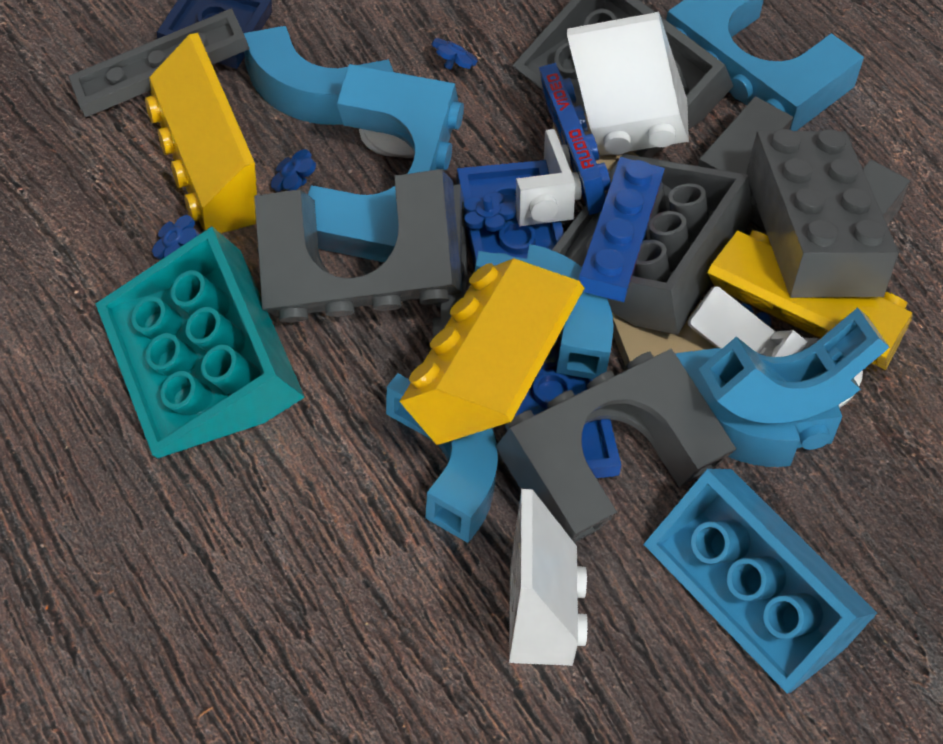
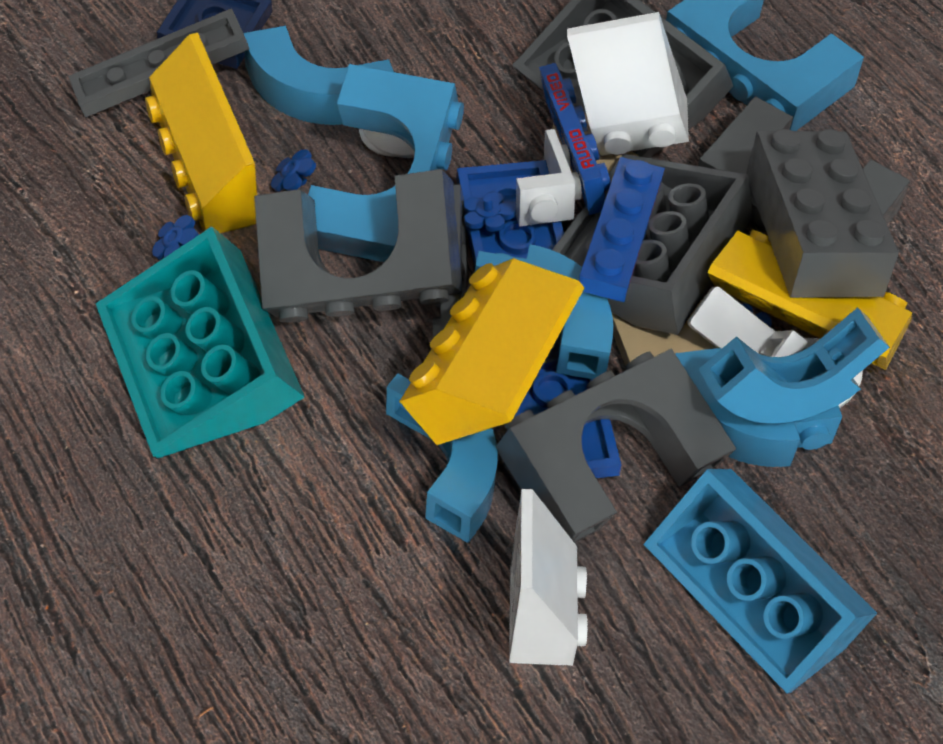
blue plant [431,38,478,69] -> none

